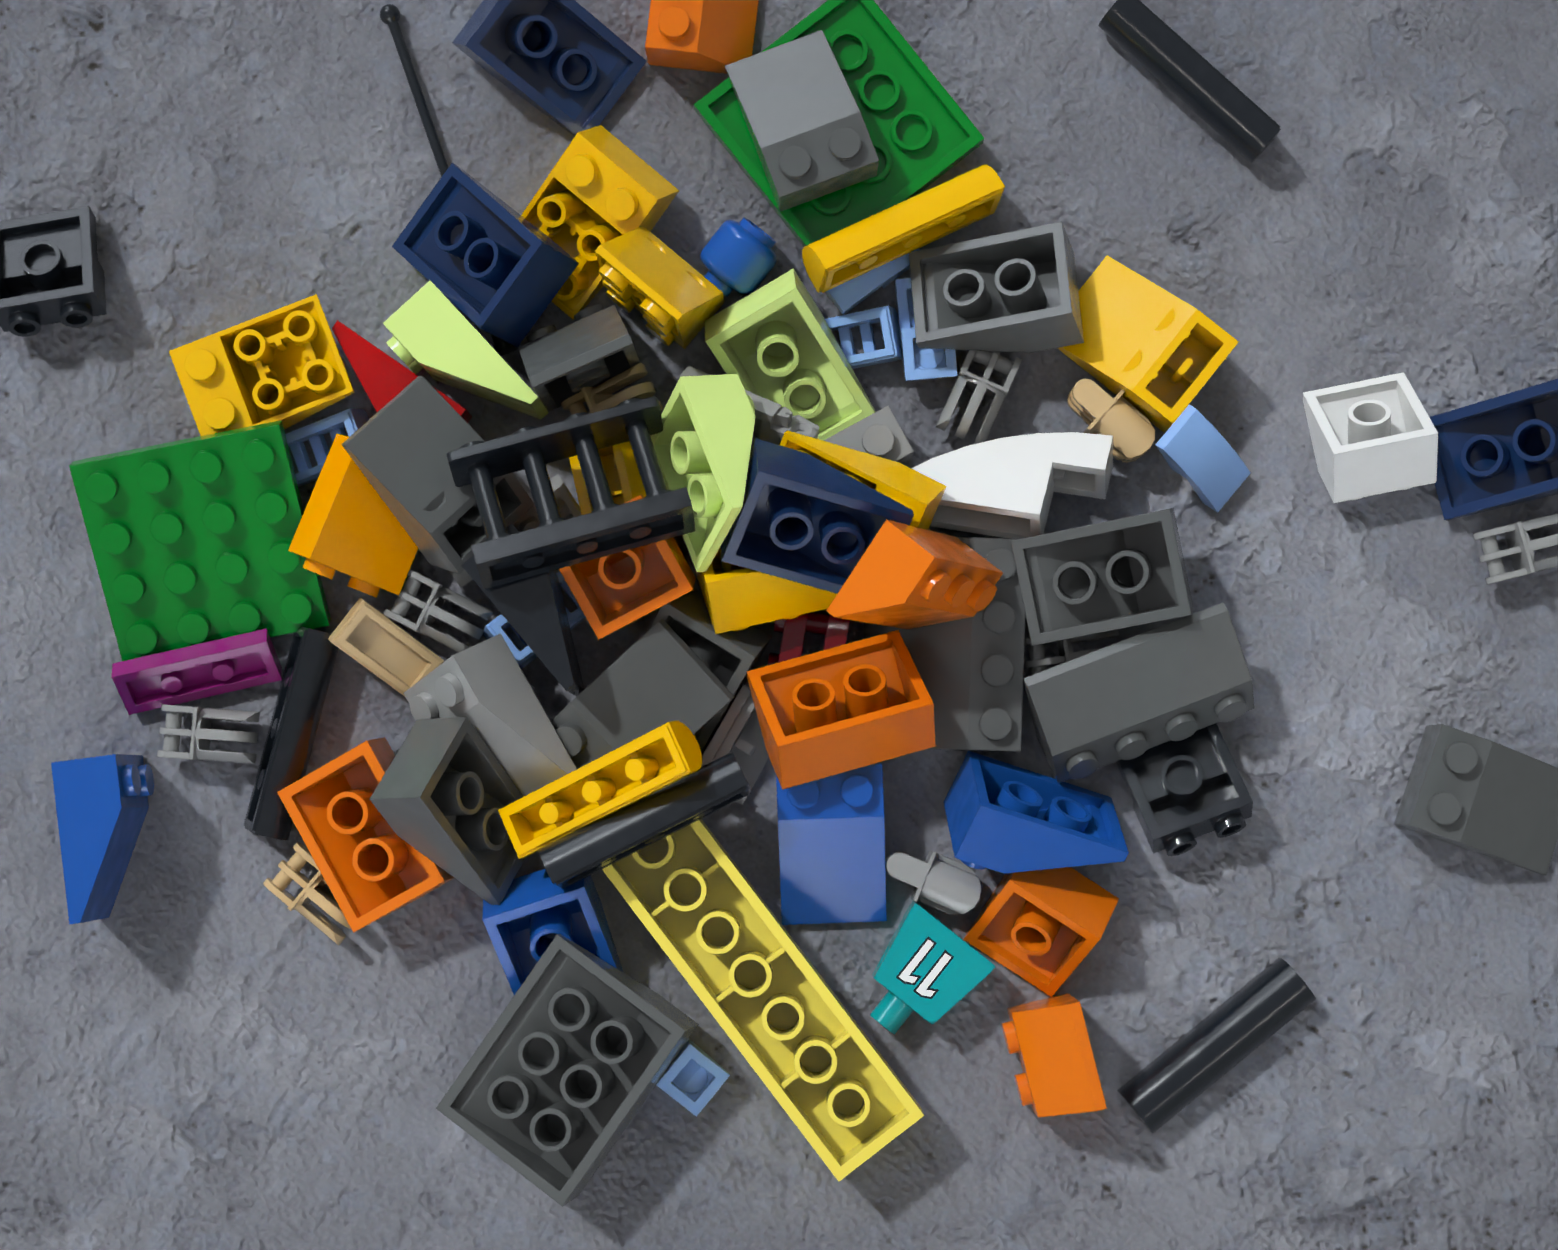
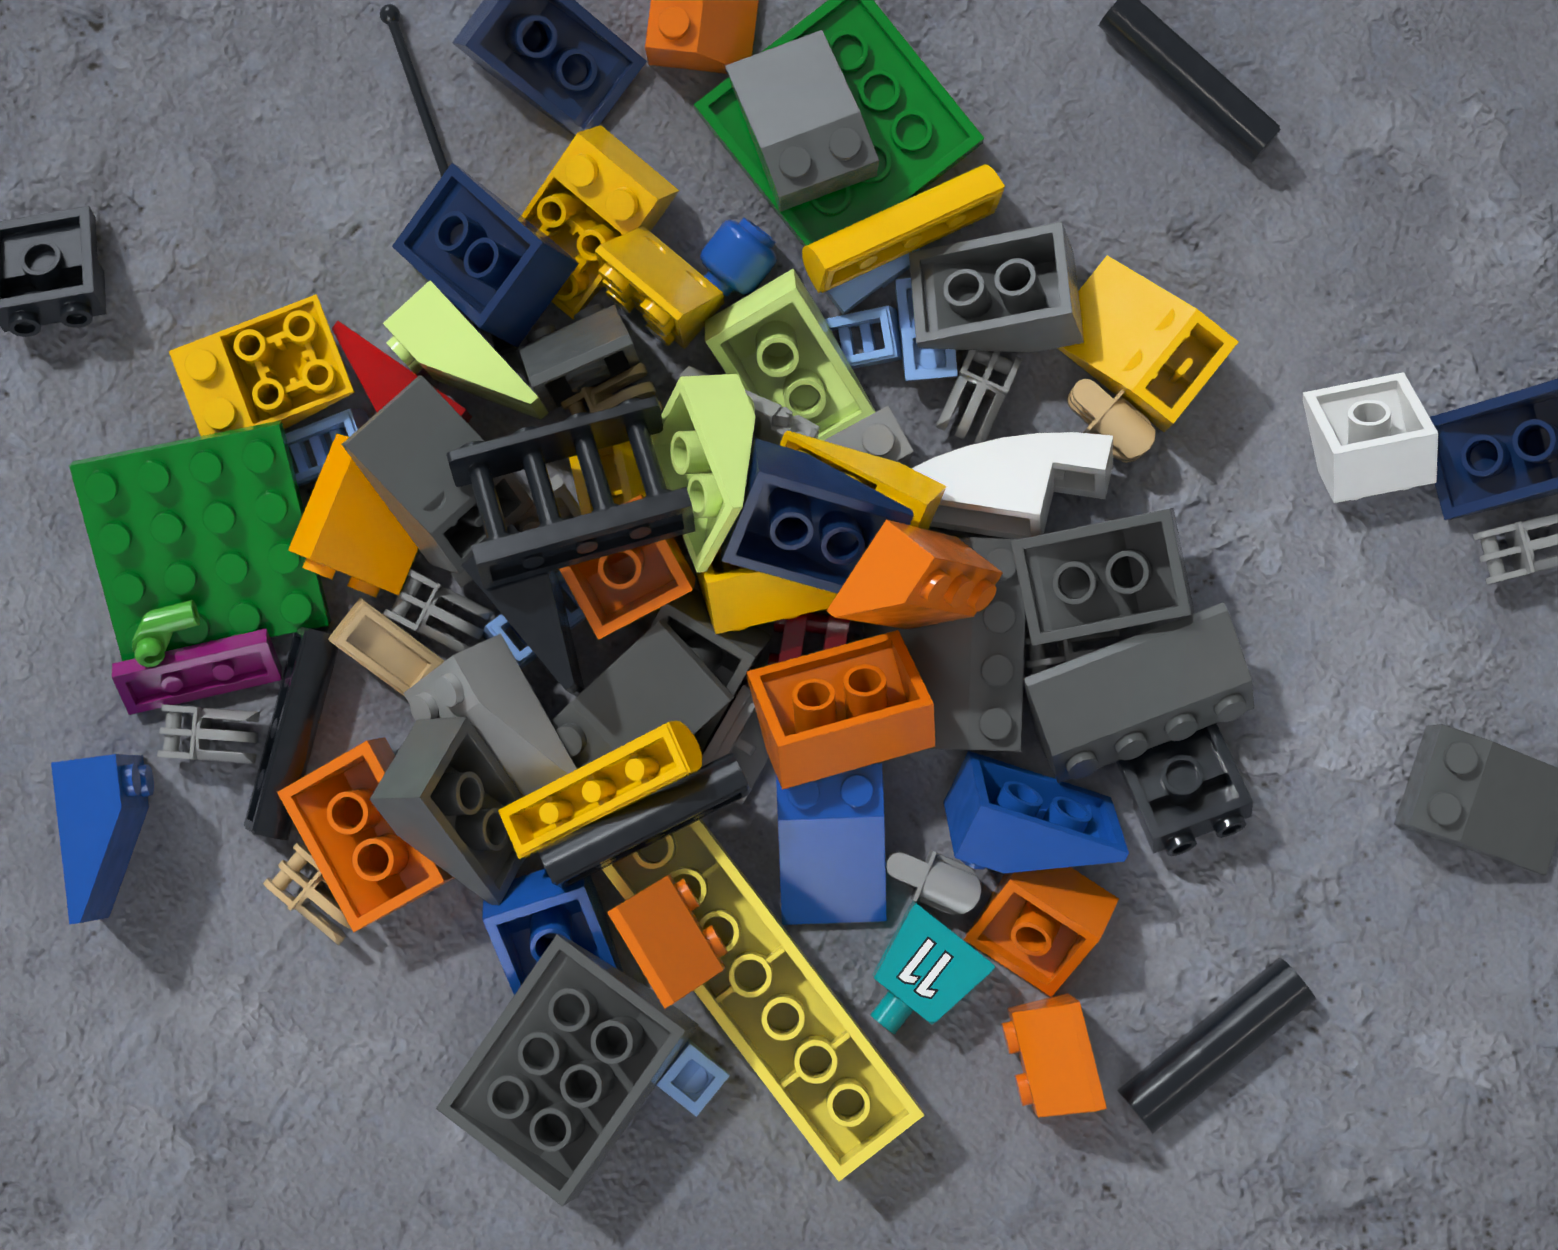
light blue slope [1156,405,1251,512] -> none
none -> bright green arm [132,600,200,667]
none -> orange slope [607,874,728,1009]

